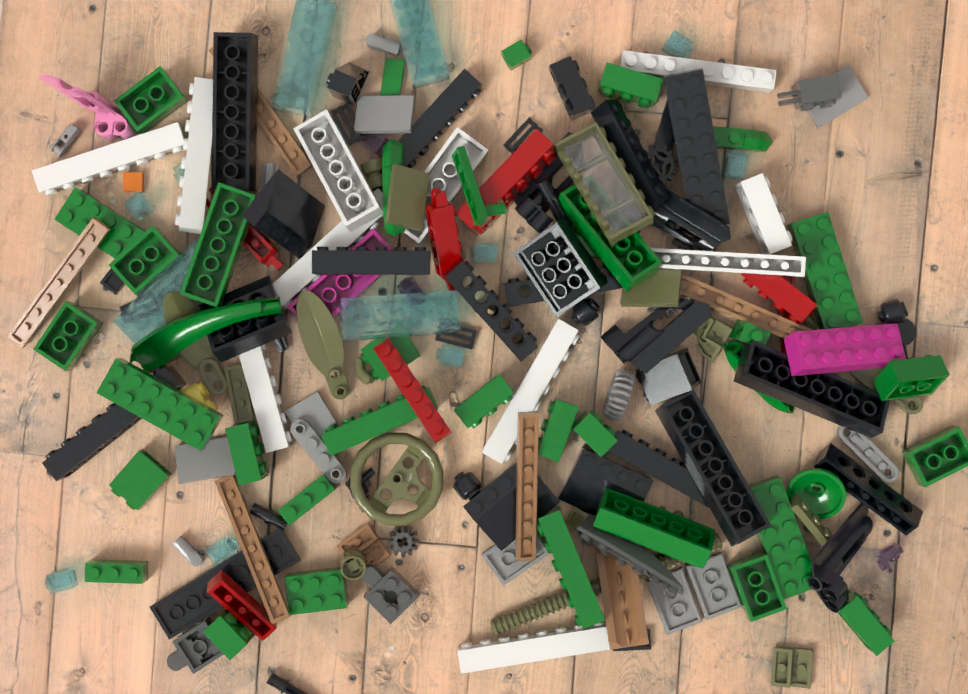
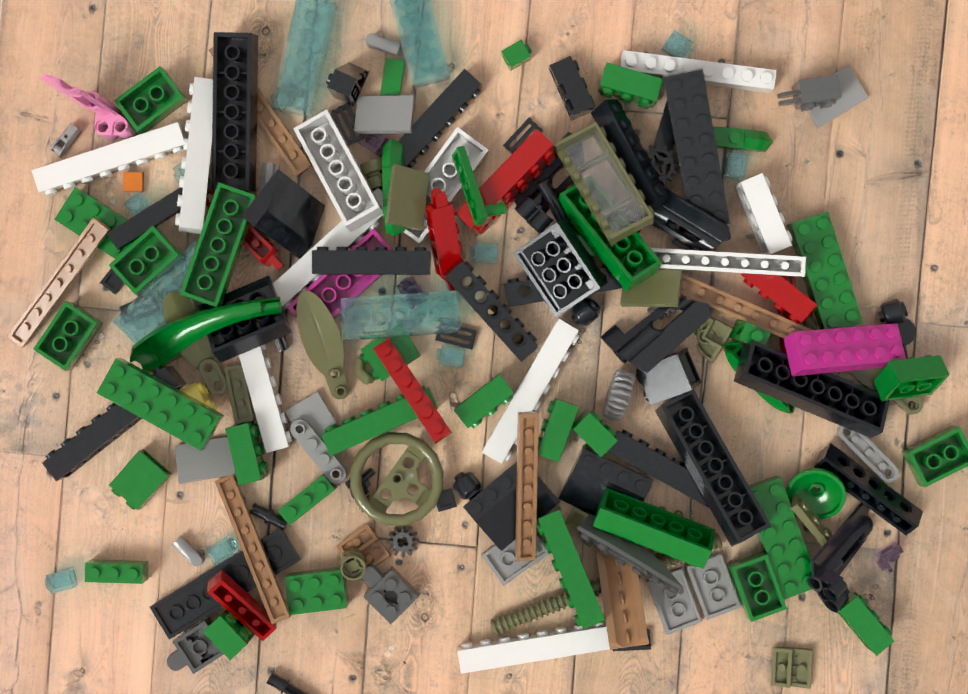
none -> black tile [107,177,212,251]
none -> black tile [437,488,457,512]

